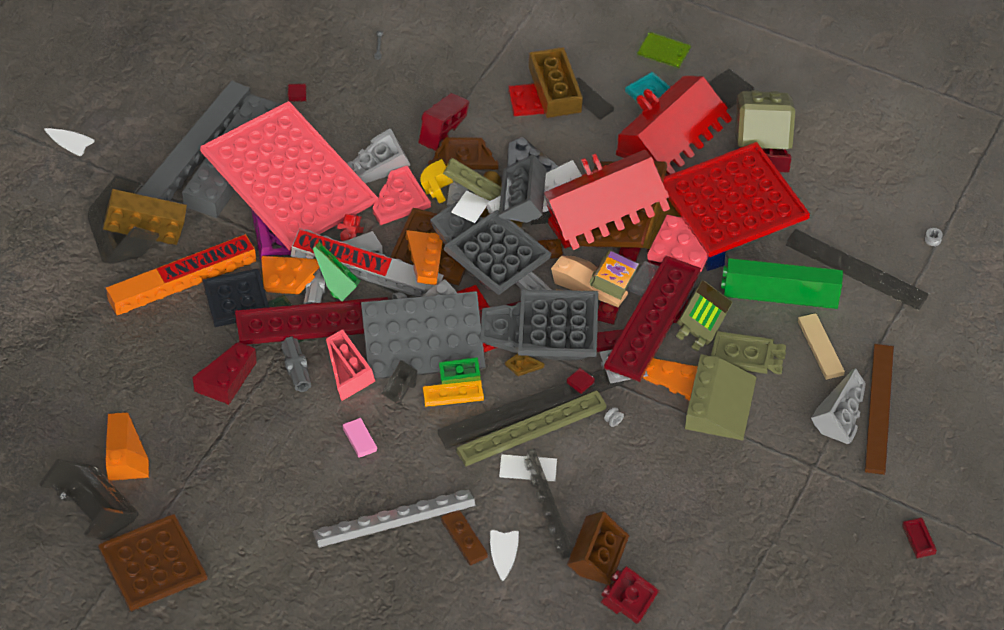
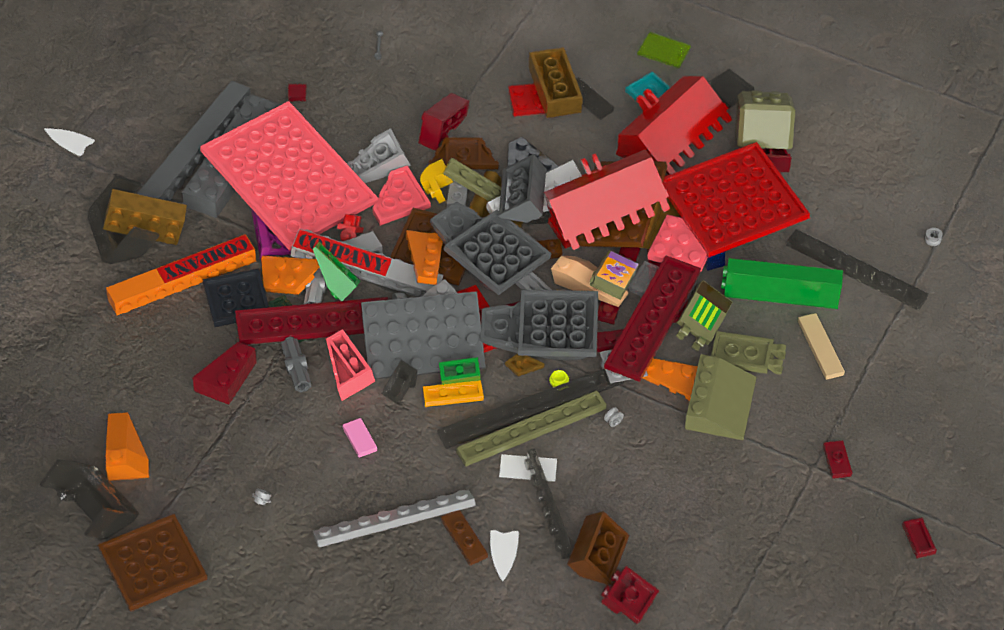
white sticker [451,190,489,223] -> none
dark red tile [567,368,595,394] -> none
light grey wedge [811,368,866,444] -> none
reddish brown tile [865,344,894,475] -> none
none -> light grey plate [252,488,272,505]
none -> neon yellow plate [549,370,569,389]
none -> dark red plate [823,440,853,479]

